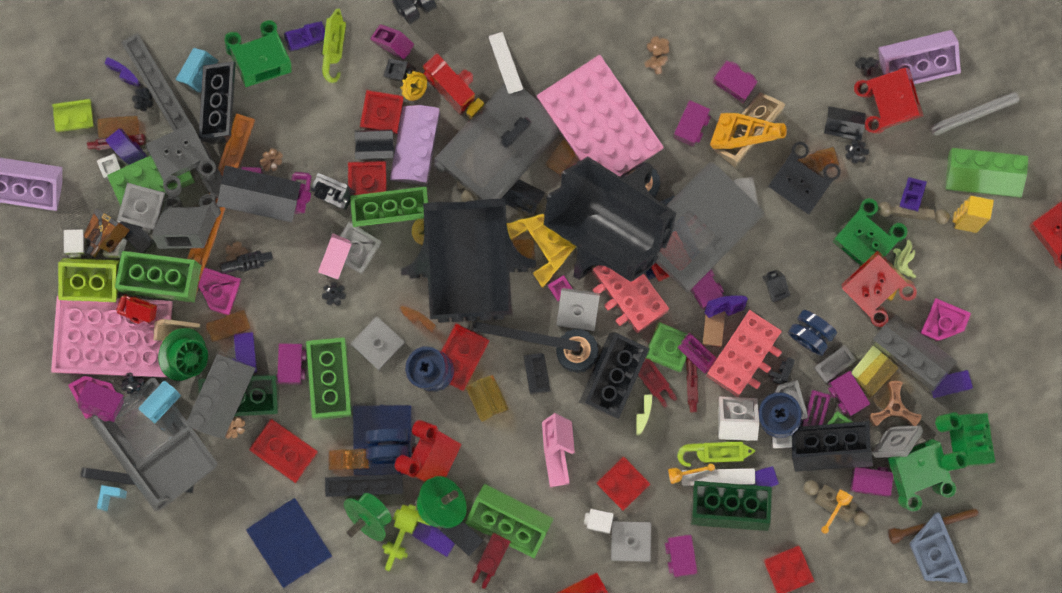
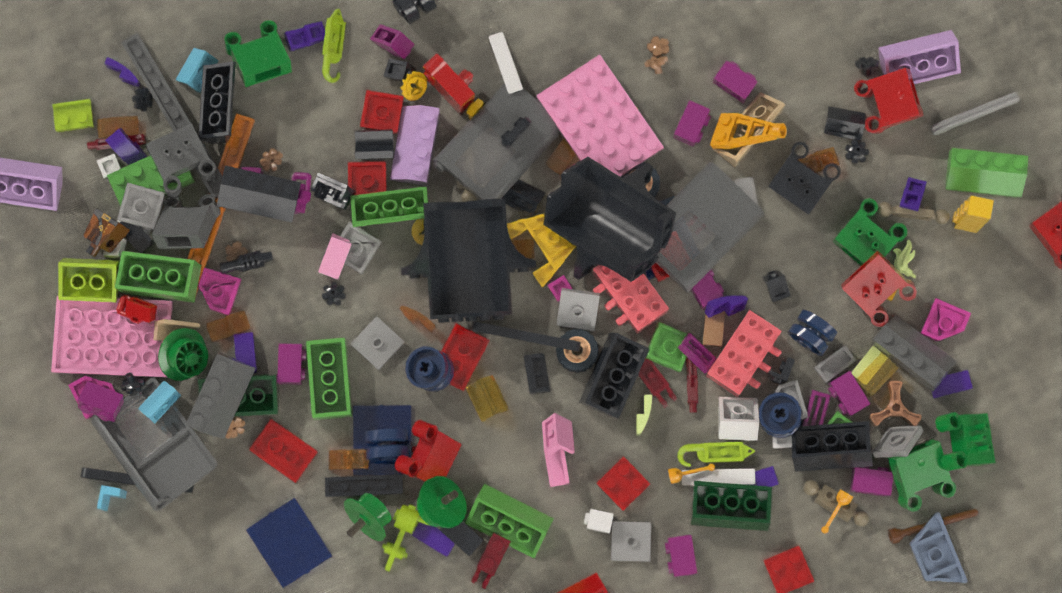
white brick [64,230,87,259] -> none

